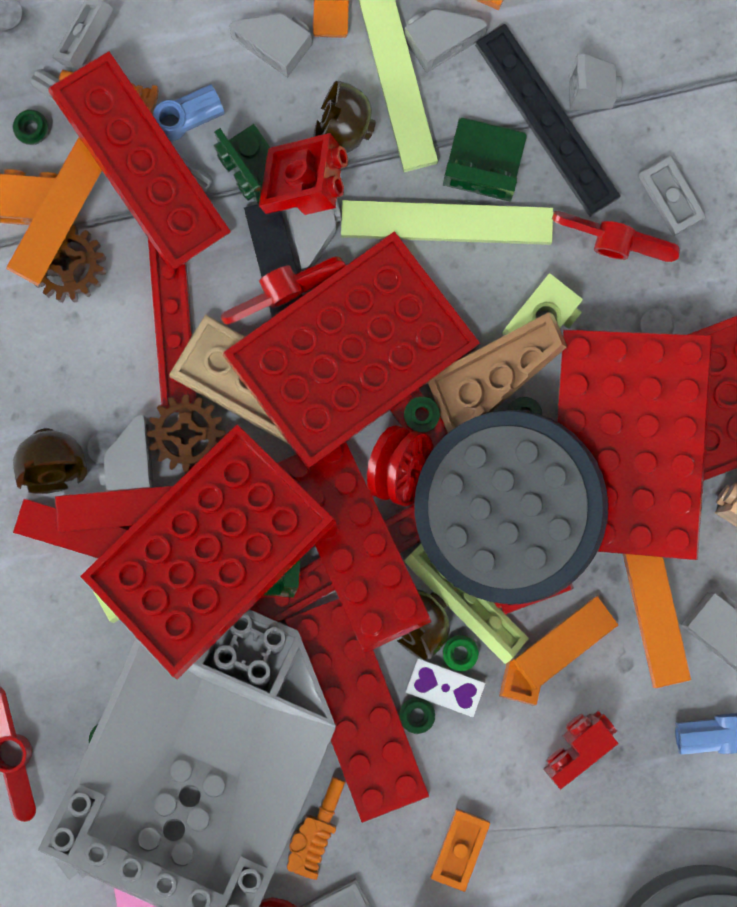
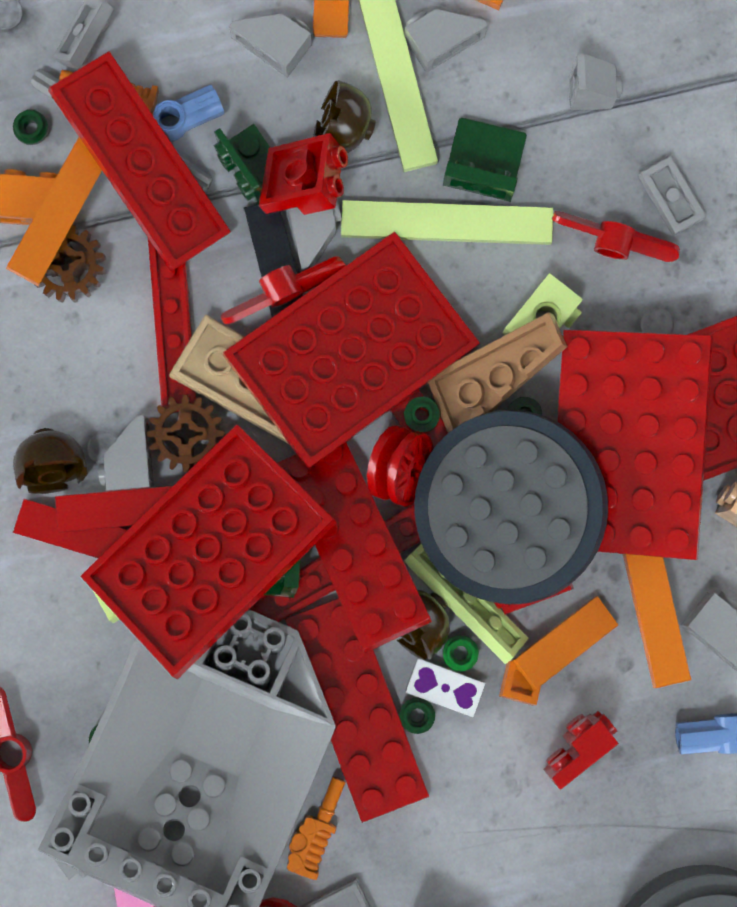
orange plate [430,808,491,892] -> none
black tile [475,24,621,217] -> none

